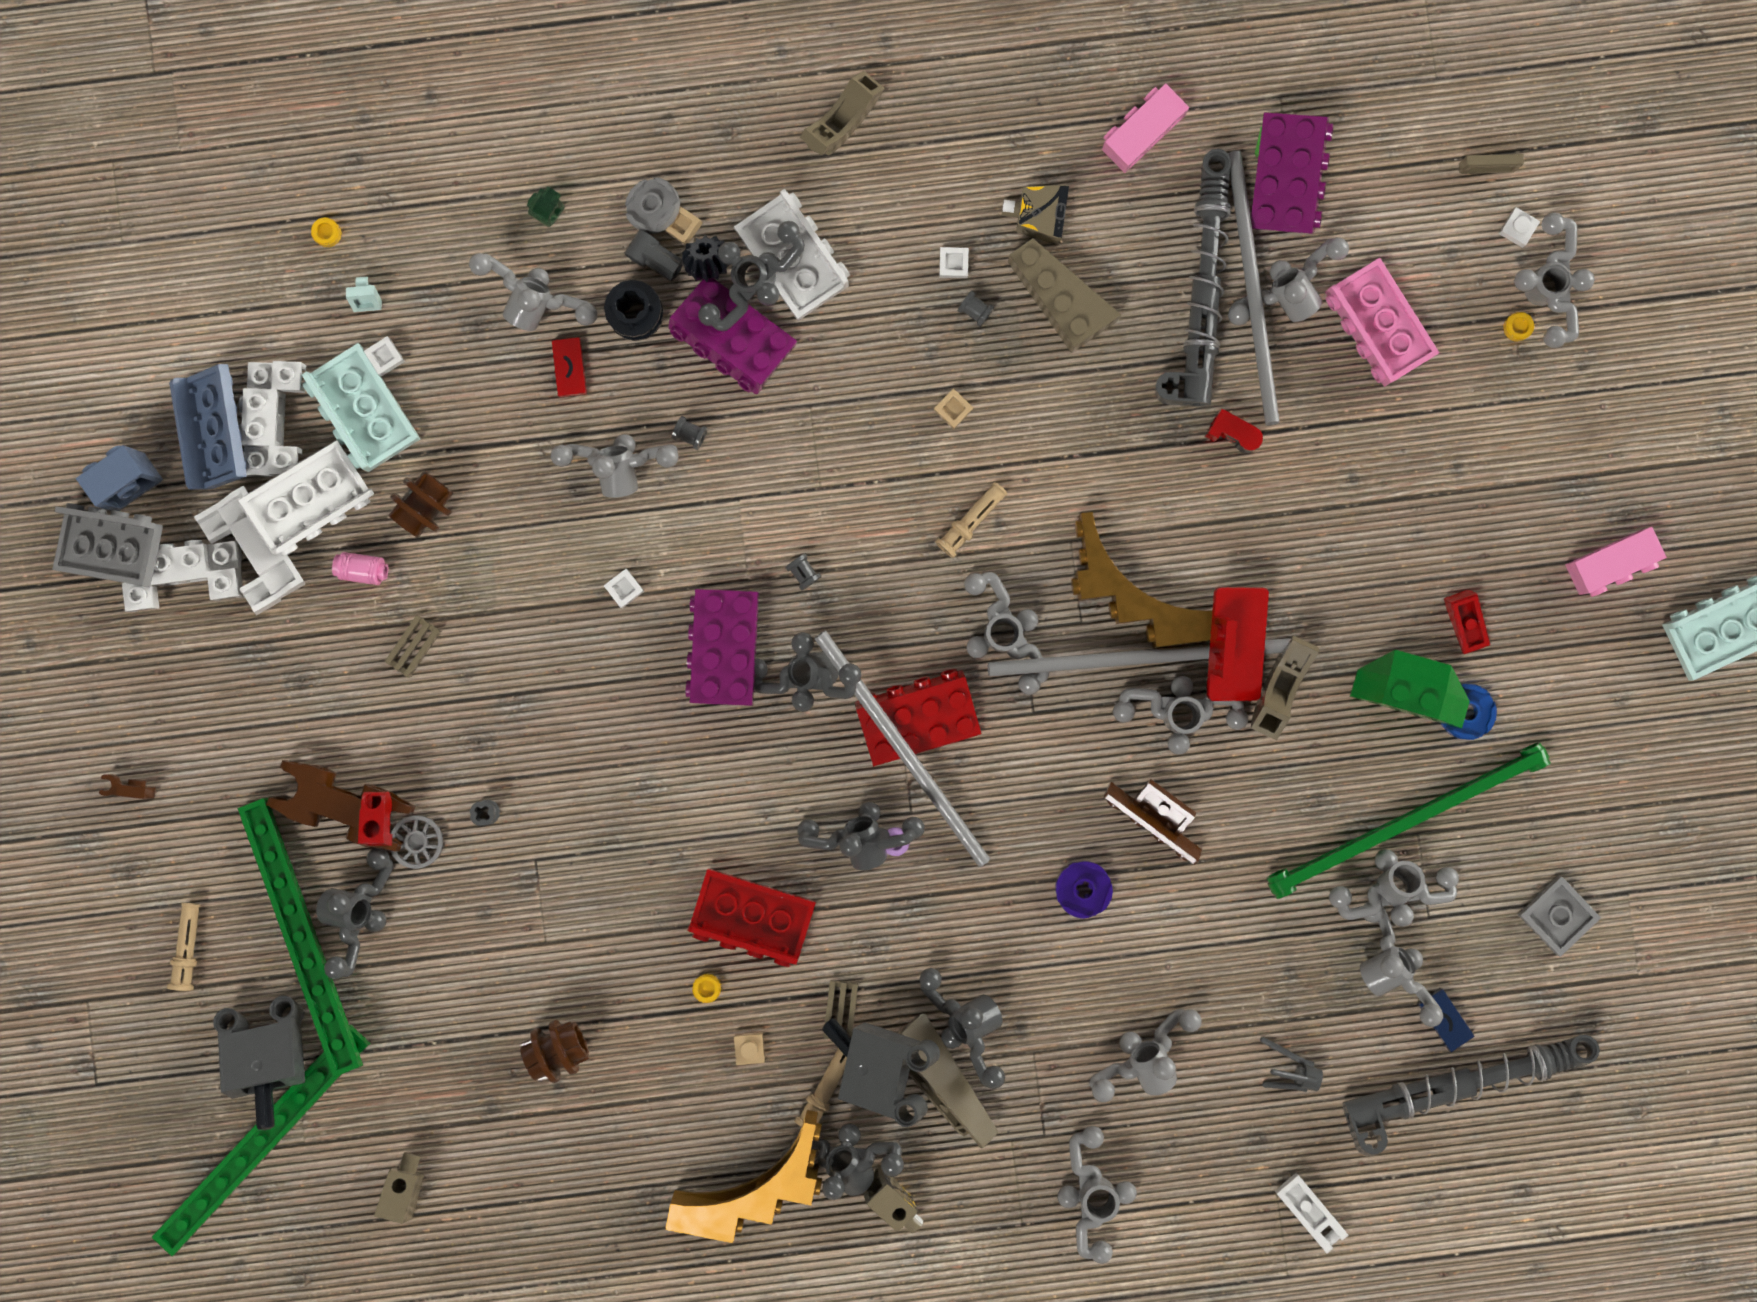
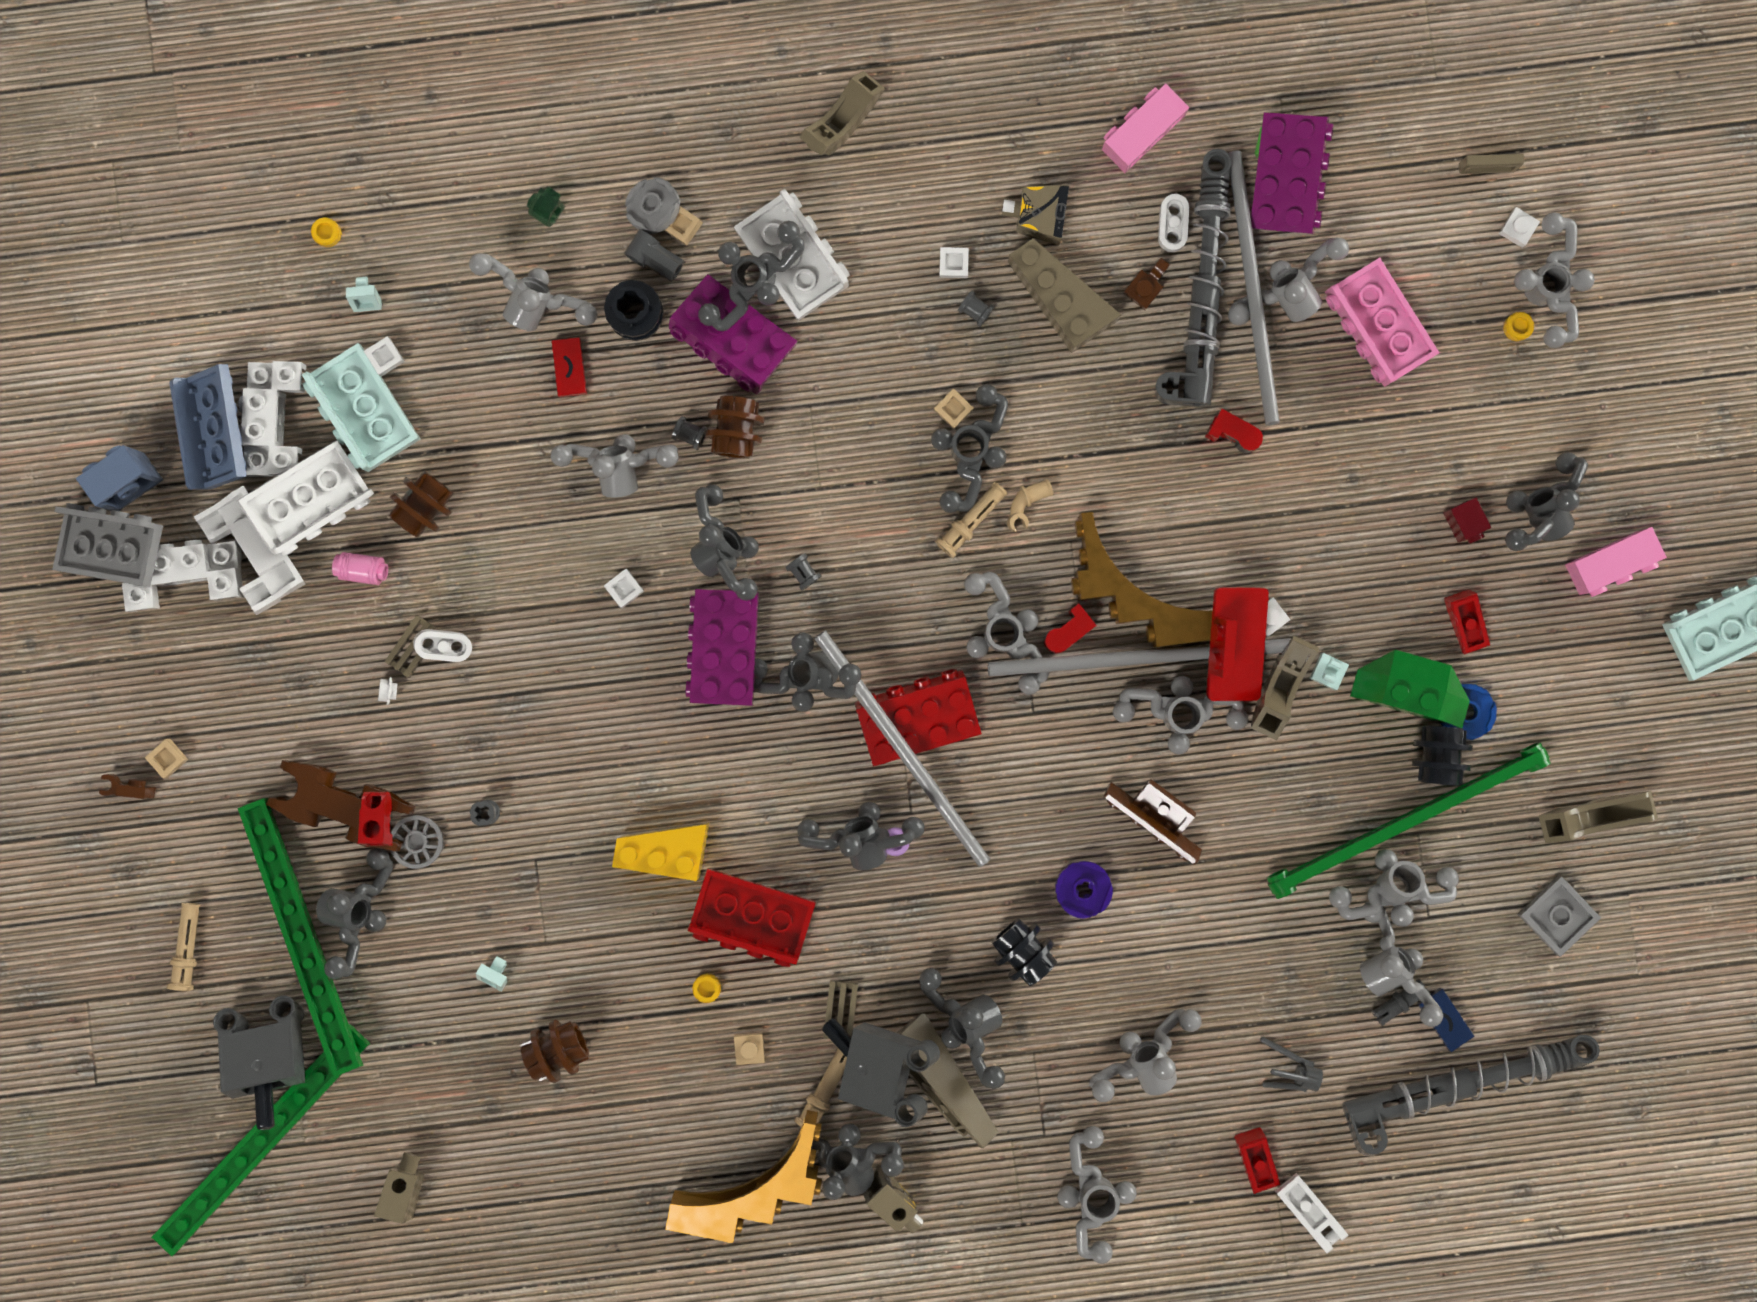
black gear [682,234,730,283] -> none
none -> tan plate [145,739,188,779]
none -> white plate [378,677,398,705]
none -> white plate [413,629,472,662]
none -> light aqua tile [476,956,507,992]
none -> yellow wedge [612,823,709,881]
none -> dark grey wheel [690,485,759,601]
none -> reddish brown piece [705,396,765,459]
none -> dark grey wheel [931,384,1008,513]
none -> black piece [991,918,1057,986]
none -> tan piece [1007,479,1054,532]
none -> red leg [1044,604,1097,654]
none -> reddish brown plate [1123,258,1170,311]
none -> white plate [1158,194,1189,252]
none -> red slope [1234,1127,1281,1194]
none -> white plate [1266,597,1290,637]
none -> light aqua tile [1309,653,1349,690]
none -> dark grey pin [1371,979,1430,1026]
none -> black piece [1412,725,1473,786]
none -> dark red brick [1443,497,1492,544]
none -> dark grey wheel [1505,452,1588,551]
none -> dark tan arch [1539,791,1658,843]

